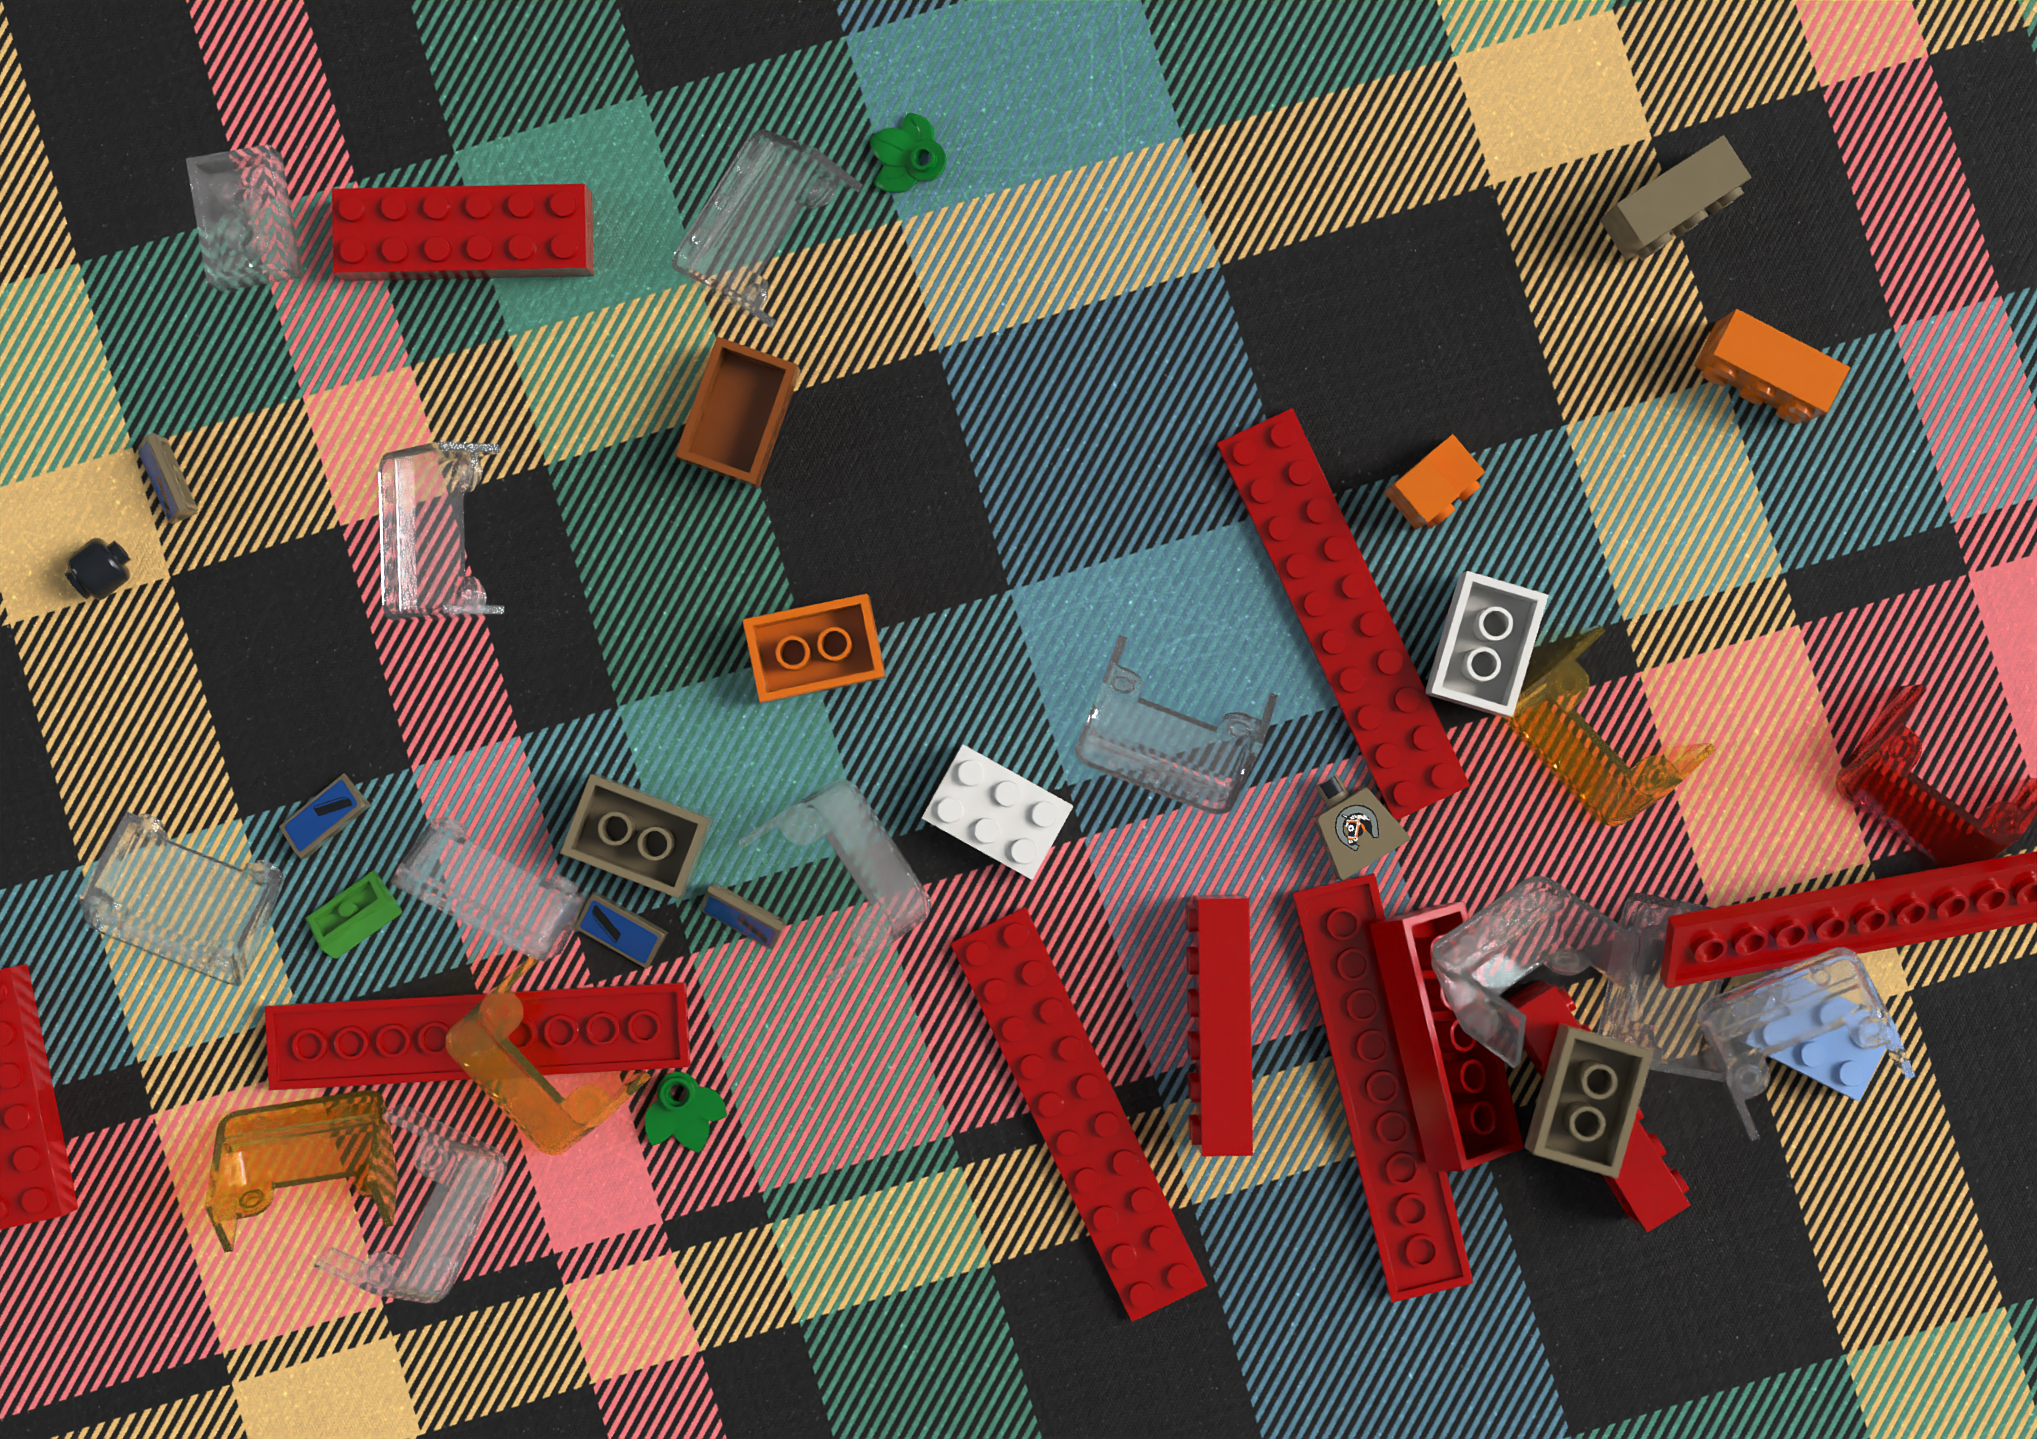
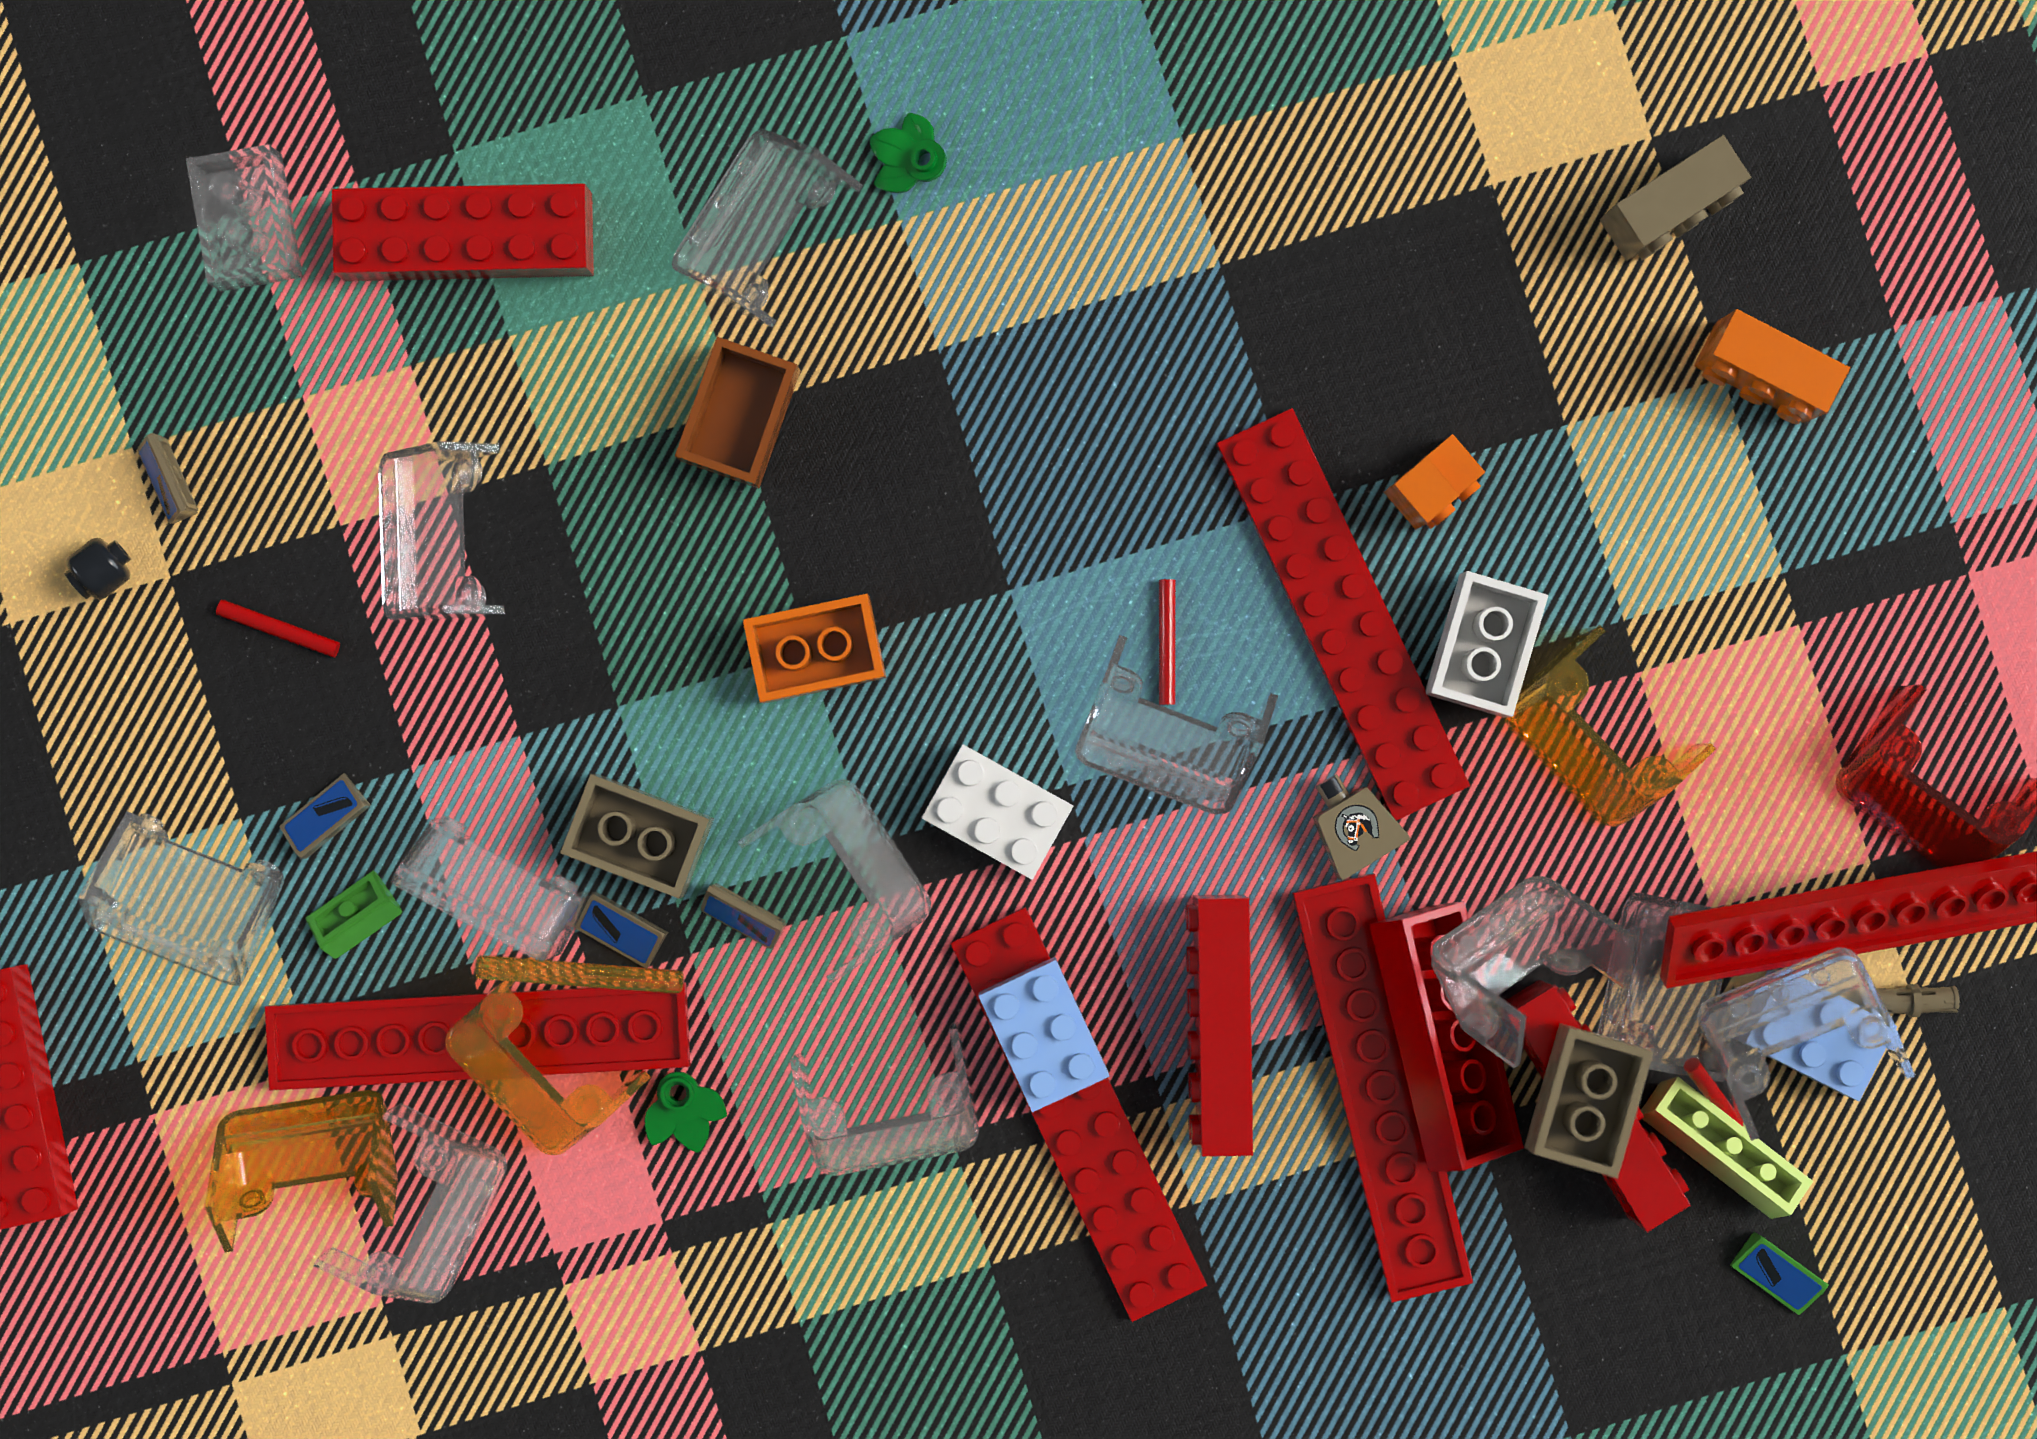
none -> red bar [216,599,340,658]
none -> clear yellow axle [475,955,684,993]
none -> clear windscreen [790,1022,979,1176]
none -> light blue brick [978,957,1110,1112]
none -> red bar [1159,579,1176,705]
none -> yellowish green brick [1641,1076,1813,1219]
none -> red bar [1683,1058,1752,1133]
none -> slope [1730,1232,1829,1315]
none -> dark tan pin [1868,984,1960,1017]

